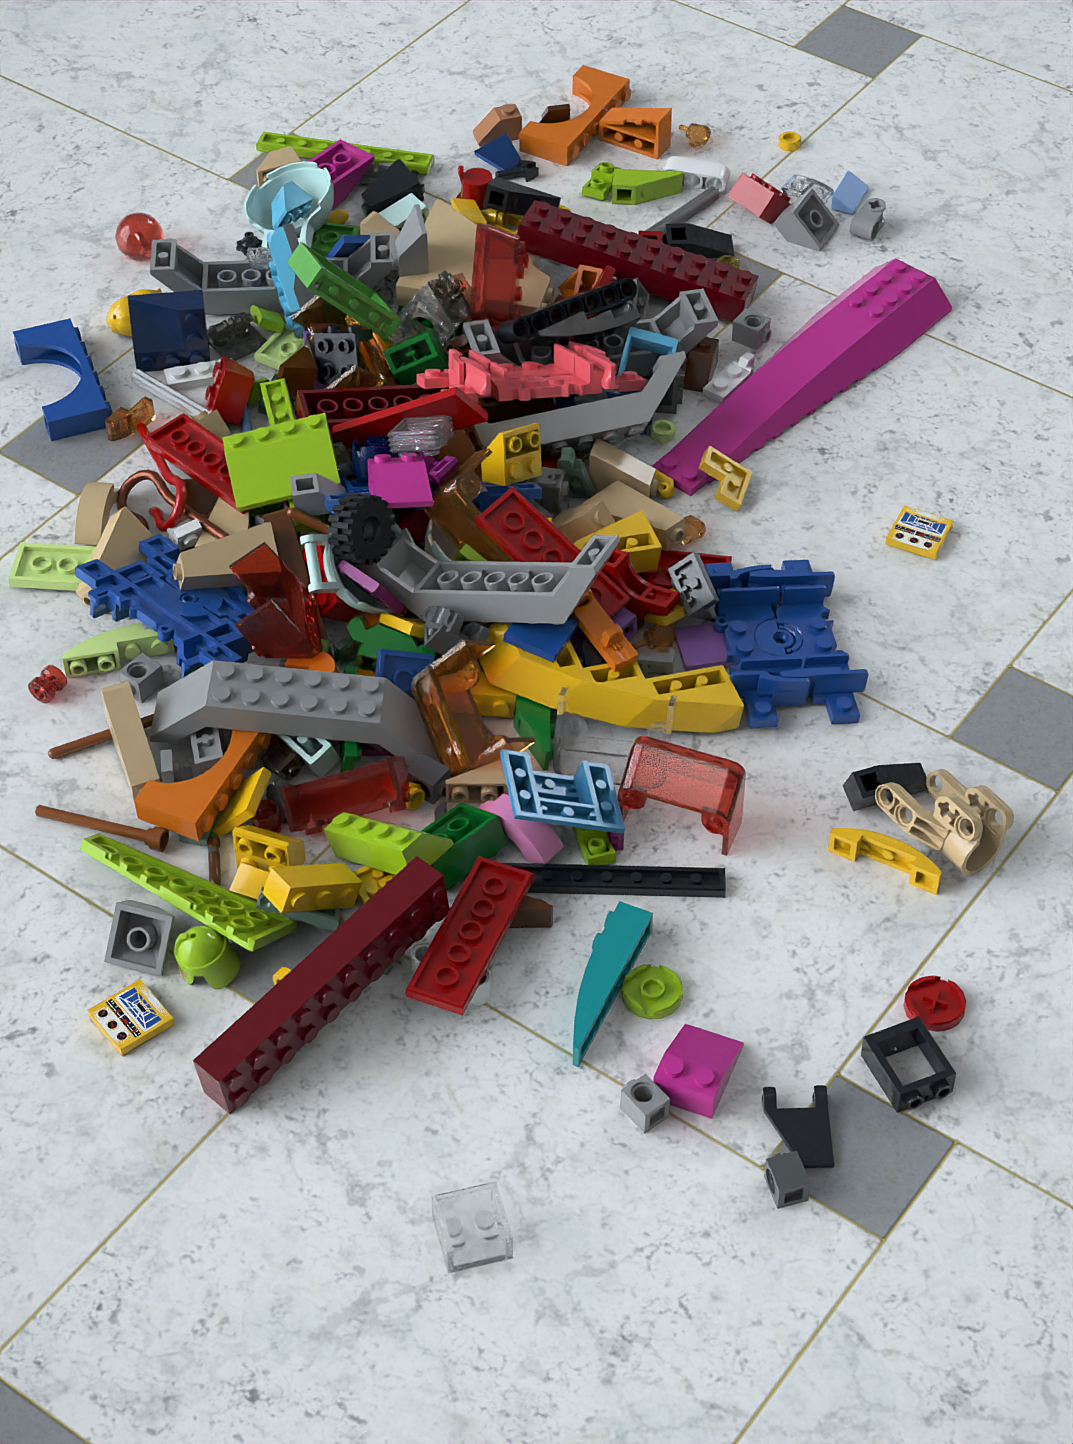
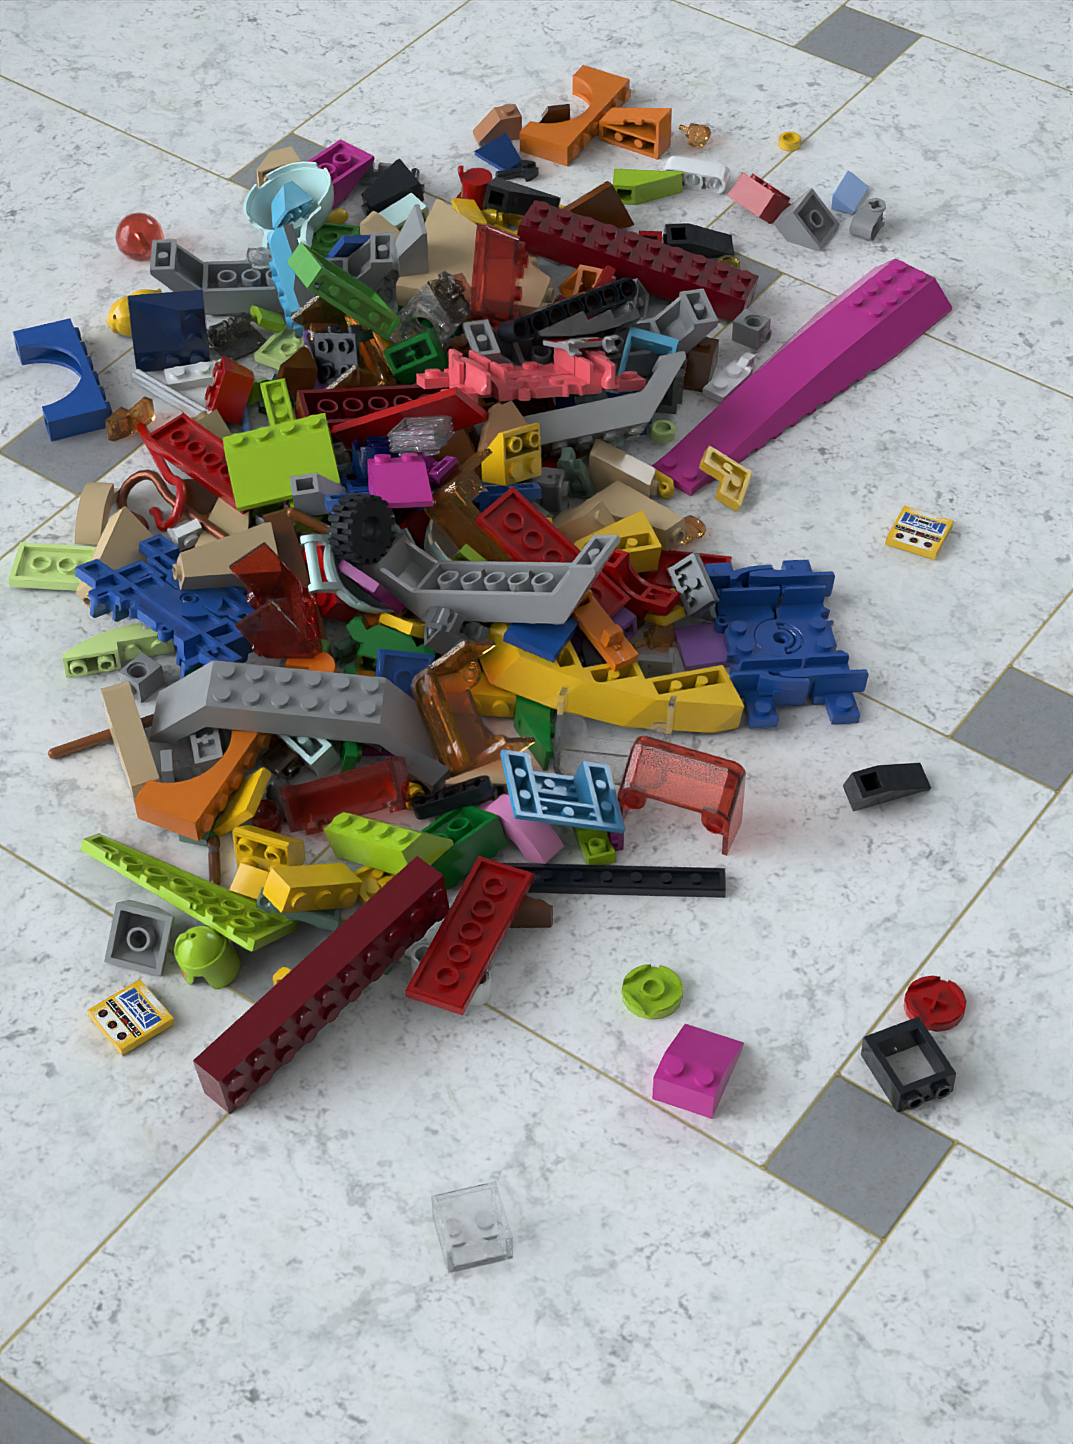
clear red wheel [28,665,68,704] -> none
dark orange piece [35,805,169,852] -> none
black plant [236,232,263,257] -> none
lime tile [256,132,435,174] -> none
teal slope [573,901,653,1067] -> none
lime slope [582,162,621,200] -> none
light grey brick [620,1074,670,1133] -> none
light grey axle [645,187,720,236] -> none
black flag [762,1085,834,1168] -> none
dark grey brick [764,1151,811,1209] -> none
clear slope [781,174,834,204] -> none
yellow slope [828,828,942,895] -> none
tan piece [875,769,1014,876] -> none
none -> black beam [411,775,495,820]
none -> medium nougat slope [476,400,528,458]
none -> light grey flag [543,335,619,357]
none -> reddish brown slope [562,181,635,228]

